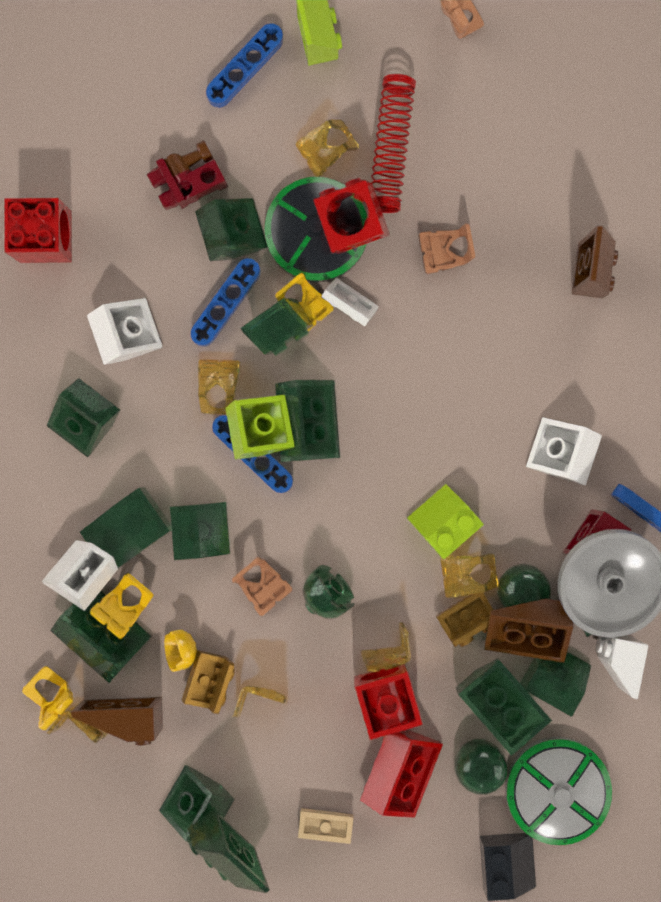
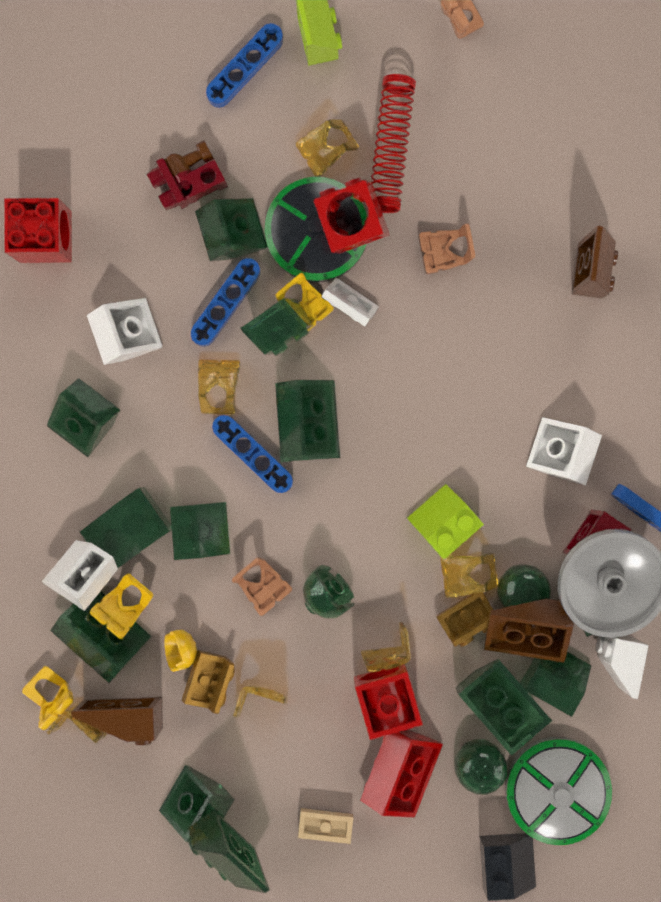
lime slope [225,395,295,460] -> none

